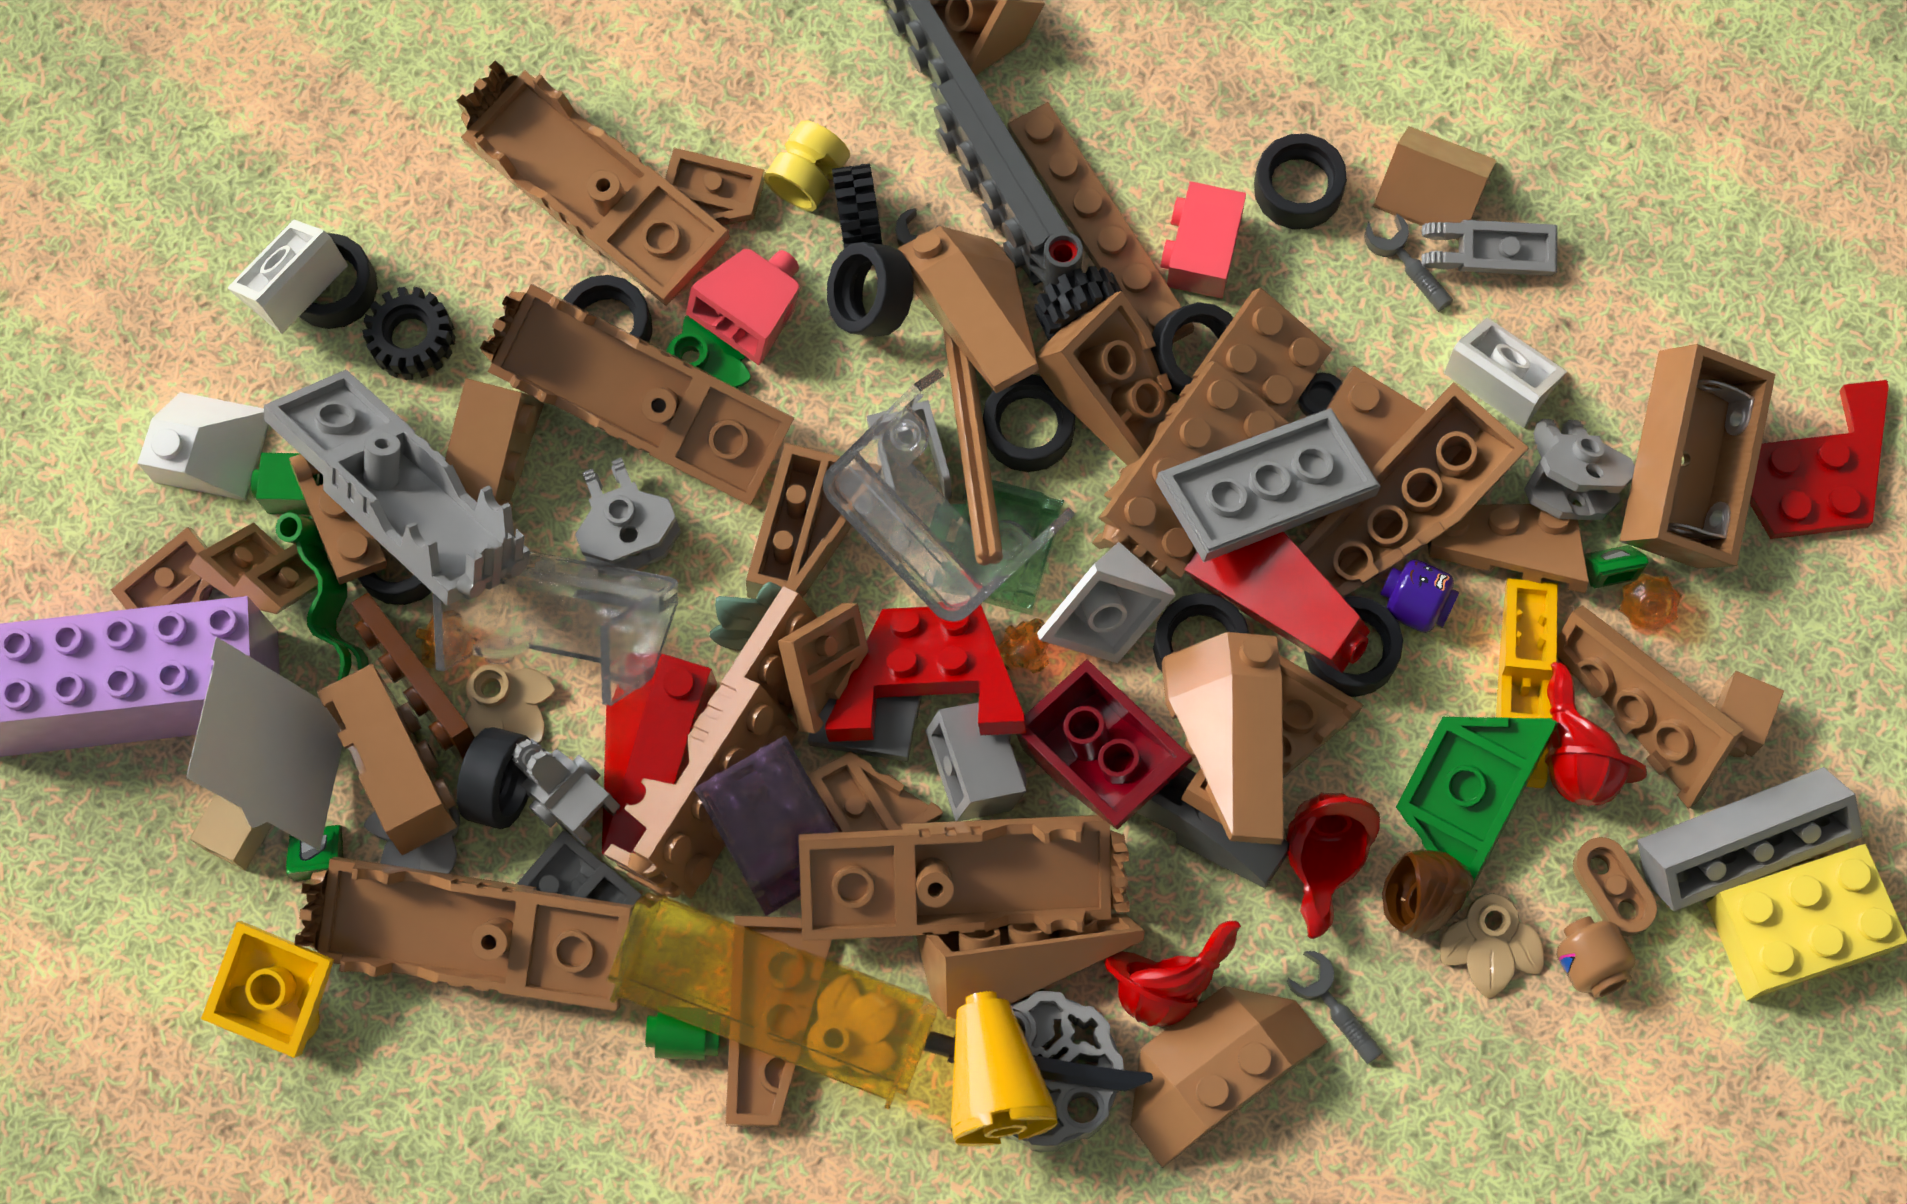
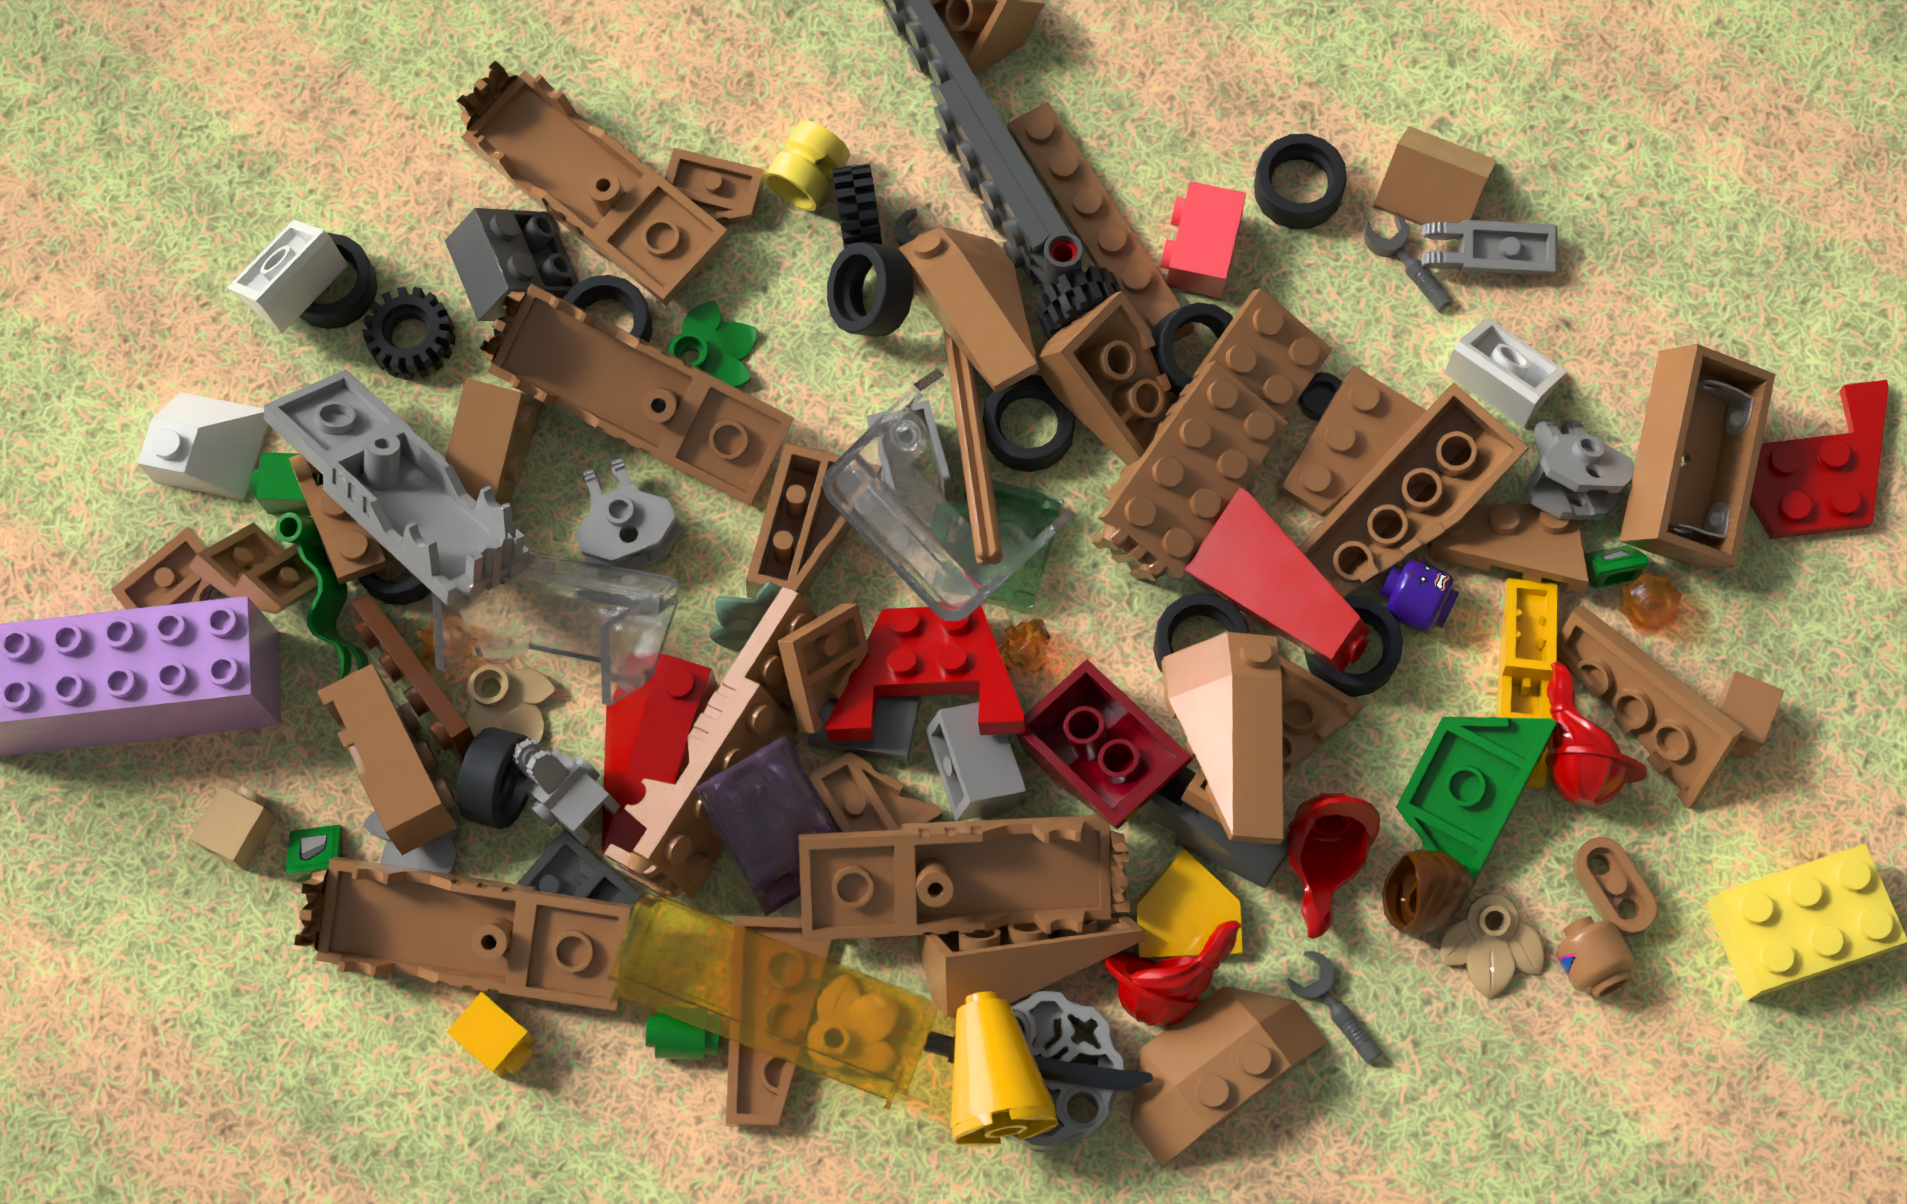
white sticker [186,636,342,851] -> none
yellow slope [201,921,334,1058] -> none
coral torso [686,249,800,365] -> none
white slope [1037,542,1175,663] -> none
light grey tile [1156,408,1381,562] -> none
light grey brick [1637,767,1863,911] -> none
none -> dark grey slope [444,208,579,321]
none -> yellow brick [446,992,535,1079]
none -> yellow slope [1136,847,1243,957]

